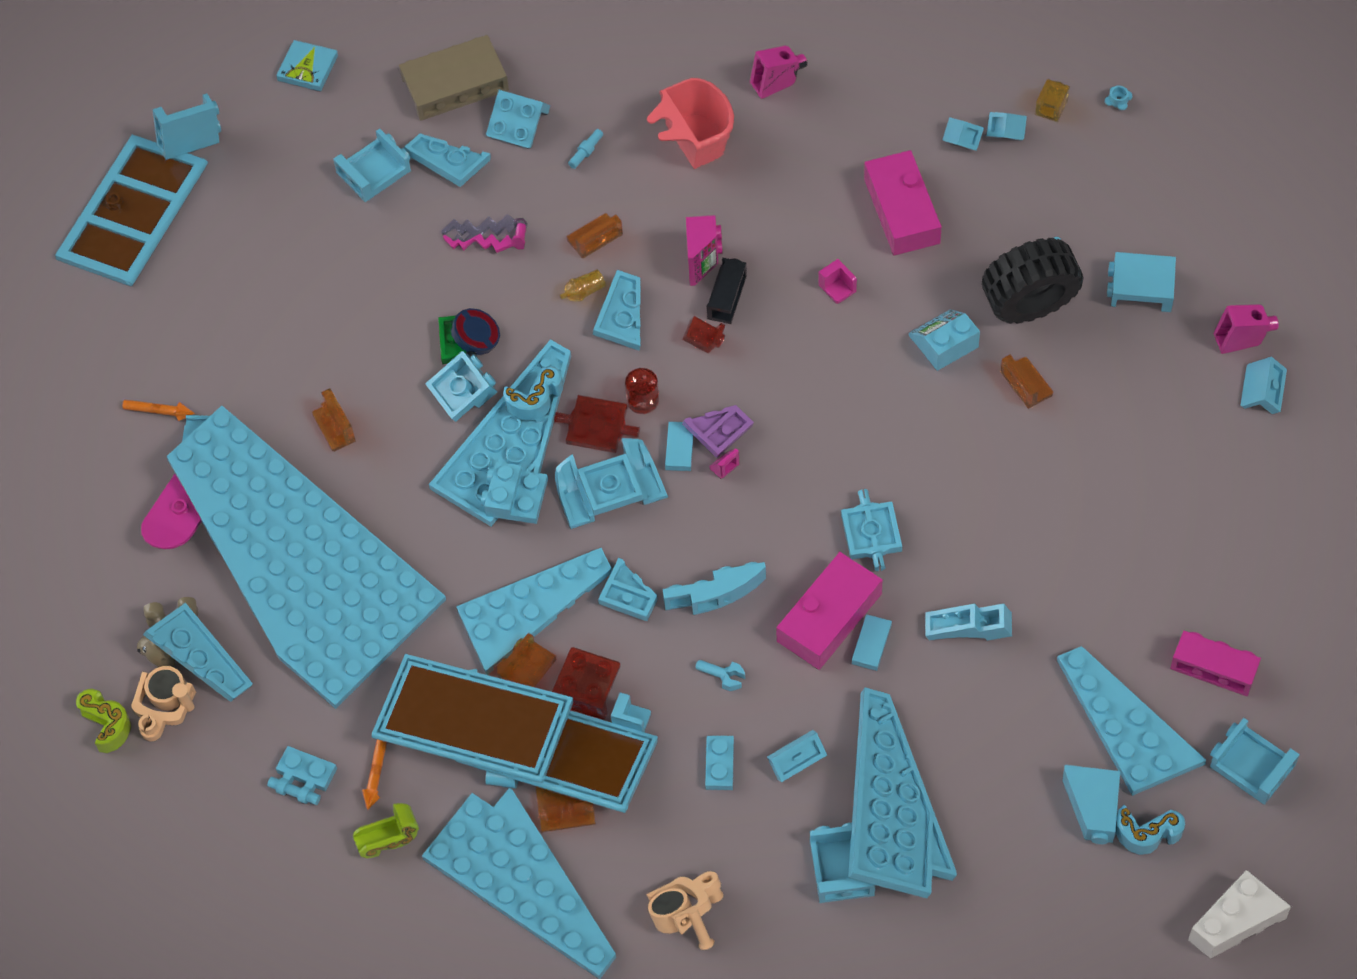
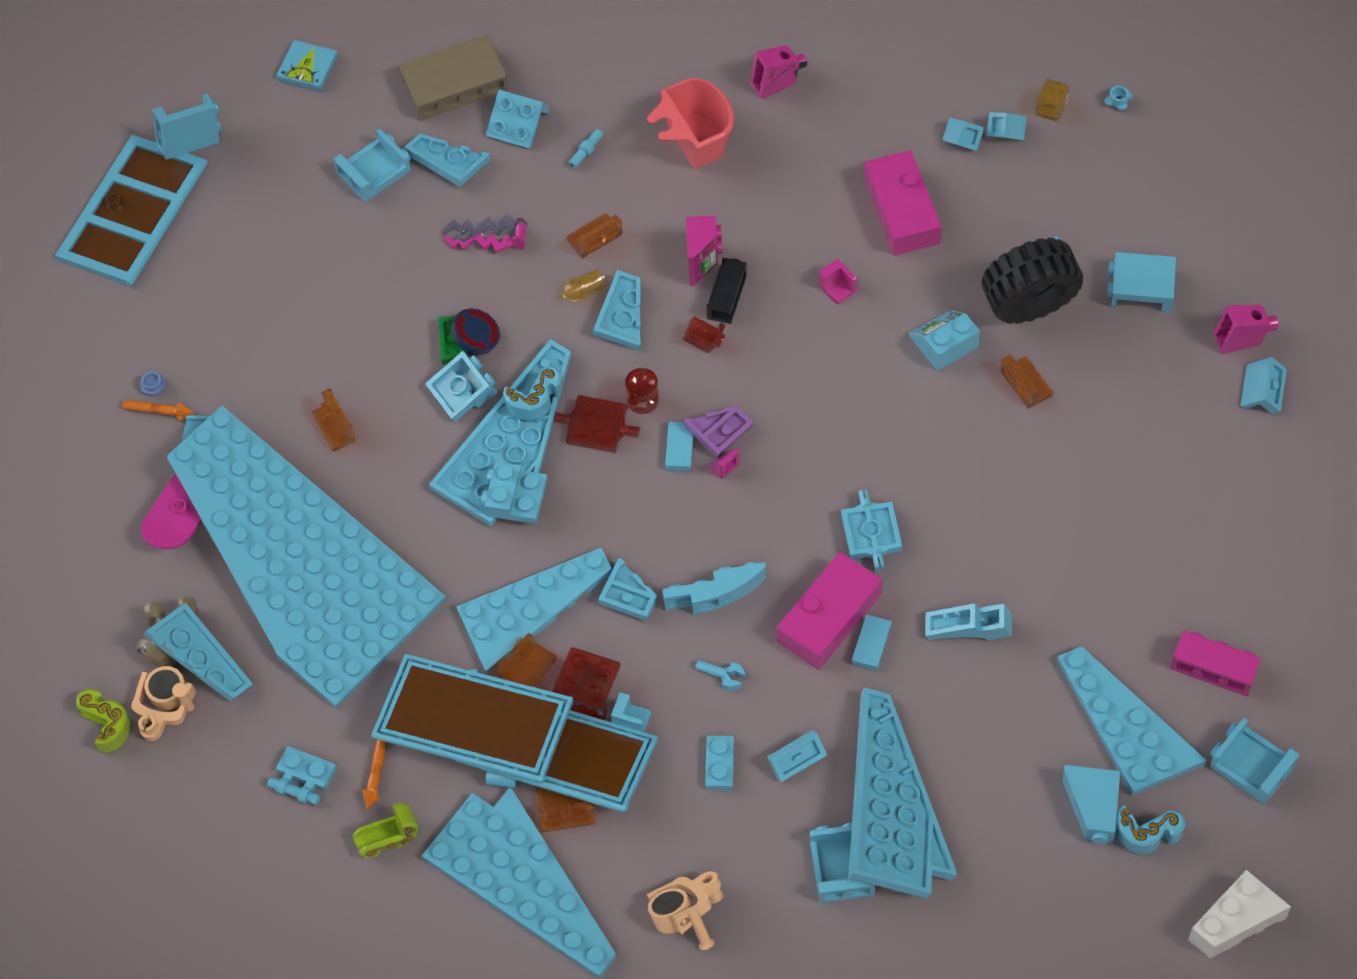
medium azure piece [555,438,668,529] -> none
none -> medium blue plate [140,371,165,396]

